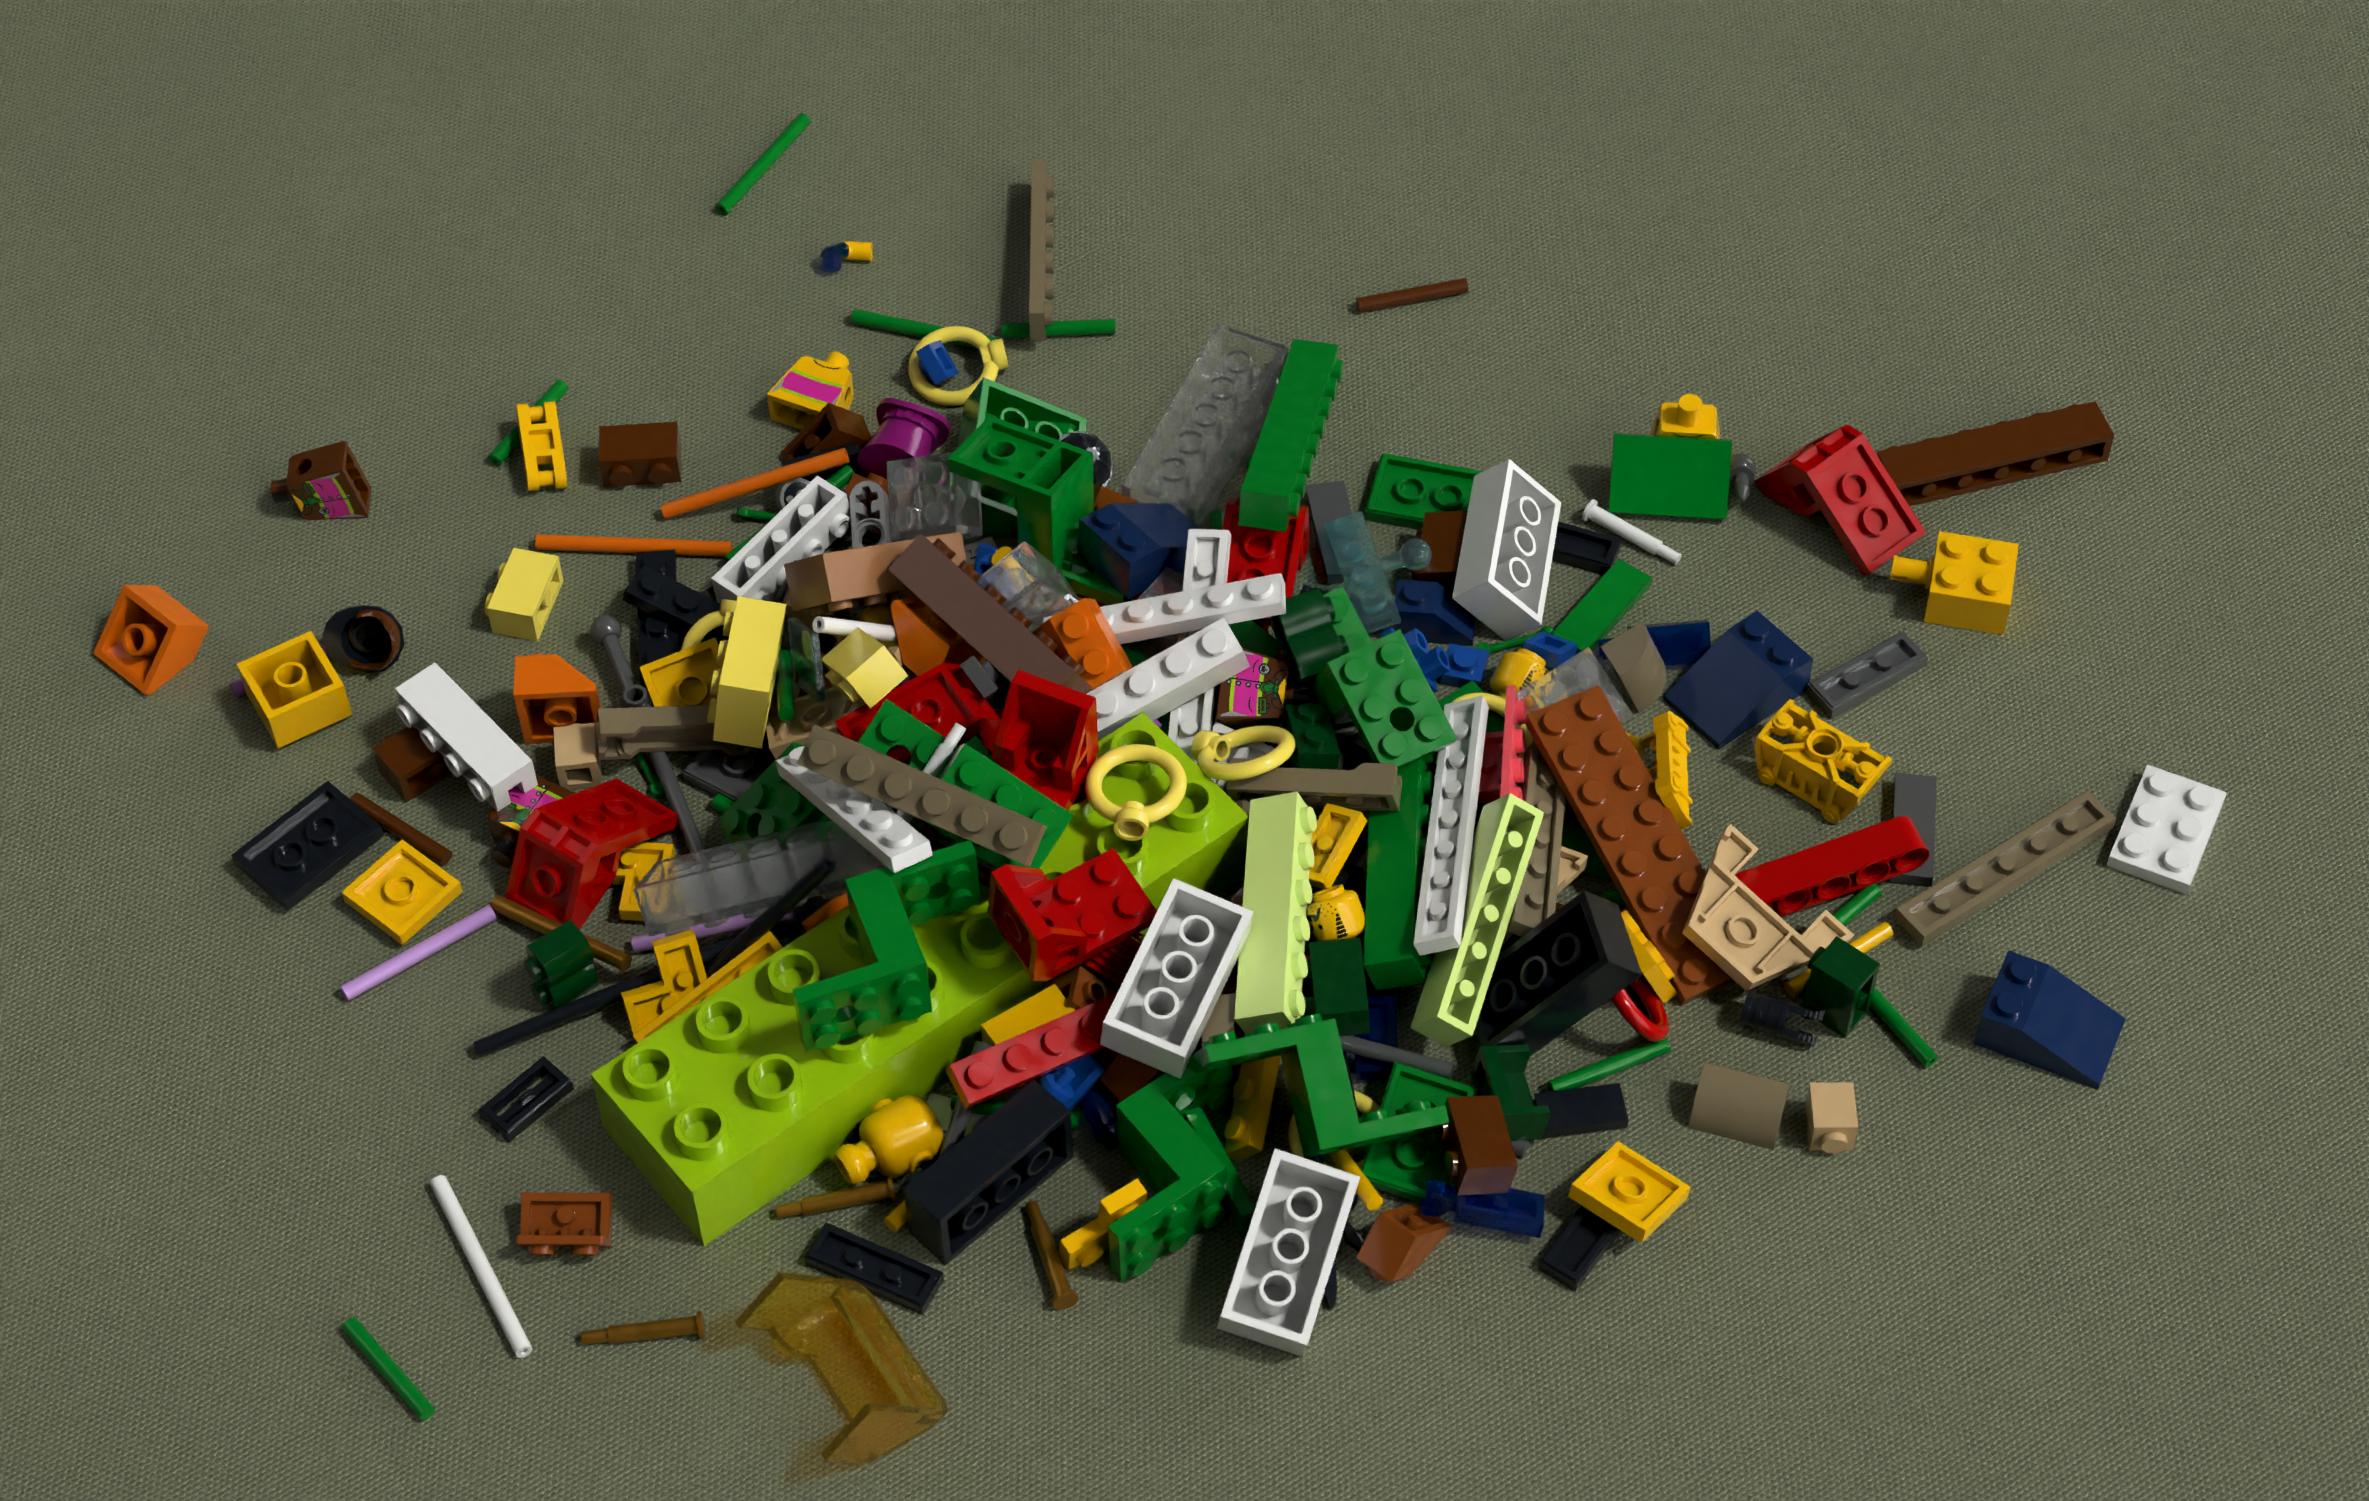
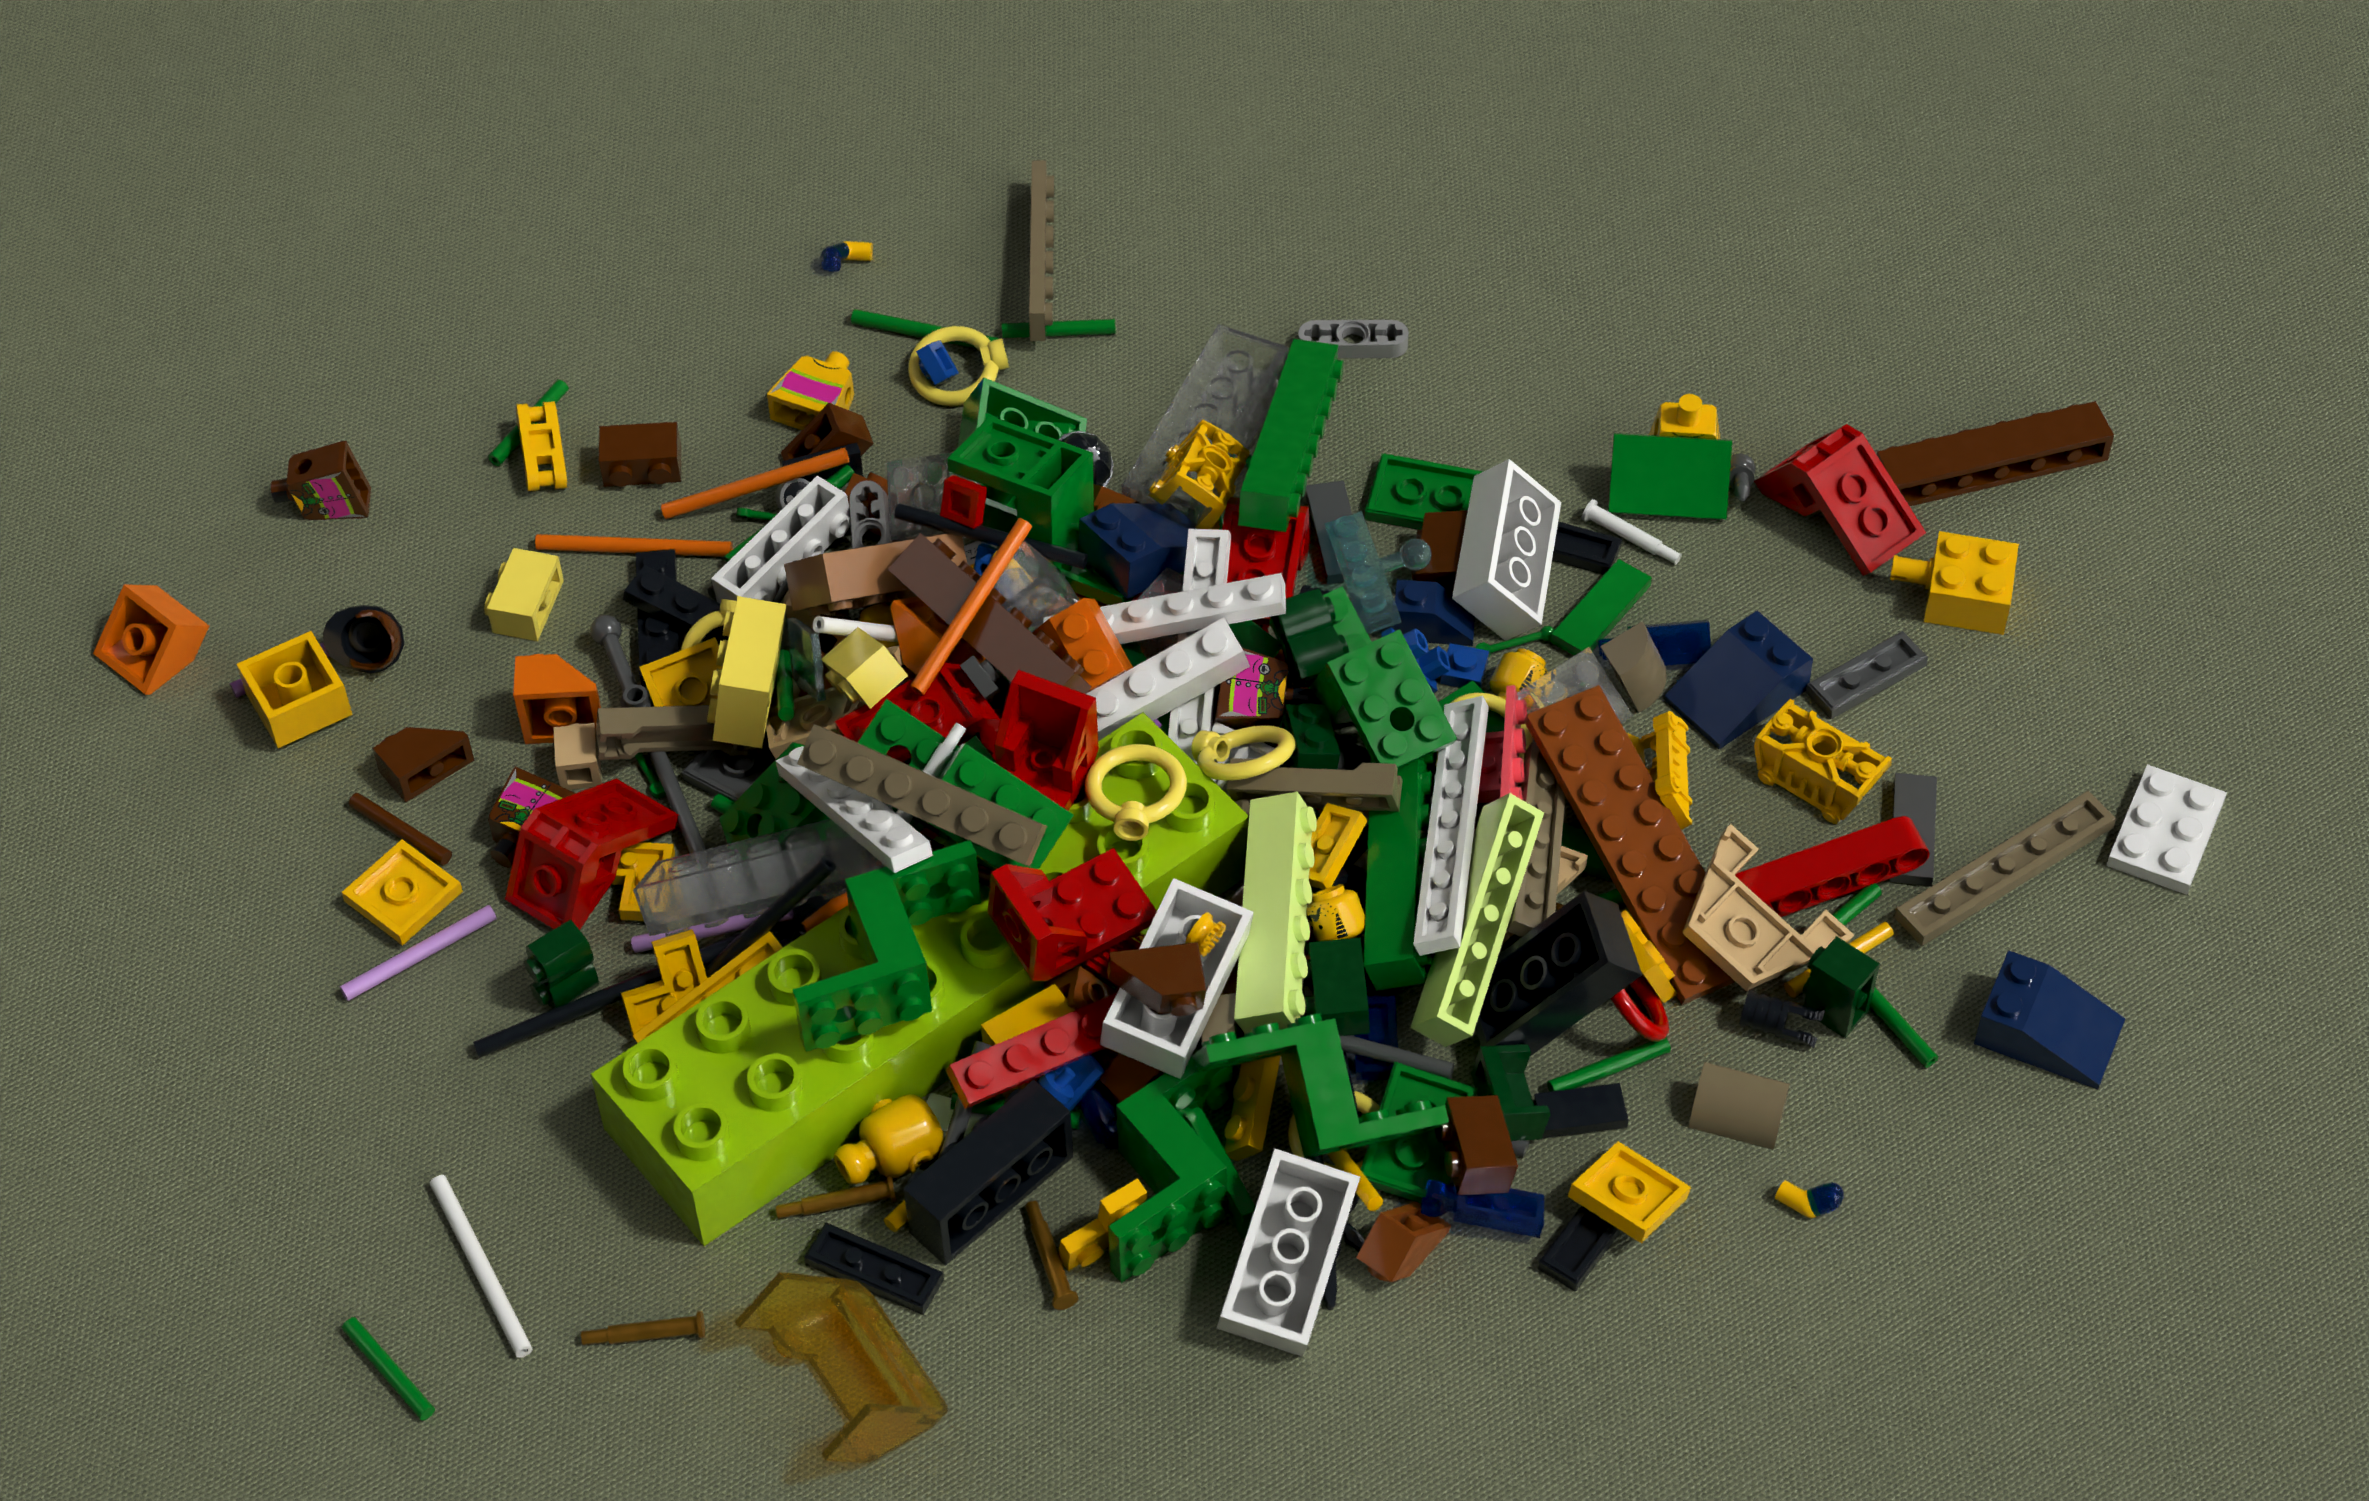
black plate [231,781,384,911] -> none
white brick [395,663,538,812] -> none
black tile [478,1056,574,1143] -> none
pearl gold bar [490,895,632,971] -> none
dark orange bracket [516,1192,613,1256] -> none
green piece [715,113,811,216] -> none
magenta hat [857,398,951,491] -> none
reddish brown bar [1356,278,1468,313] -> none
blue plate [1522,631,1578,670] -> none
tan brick [1805,1082,1858,1153] -> none
none -> black piece [894,503,1088,569]
none -> orange piece [910,518,1032,696]
none -> red plate [940,475,987,529]
none -> reddish brown slope [1107,942,1207,1016]
none -> yellow piece [1148,419,1250,530]
none -> yellow bush [1185,912,1226,957]
none -> light grey beam [1298,320,1409,358]
none -> arm [1775,1180,1844,1218]

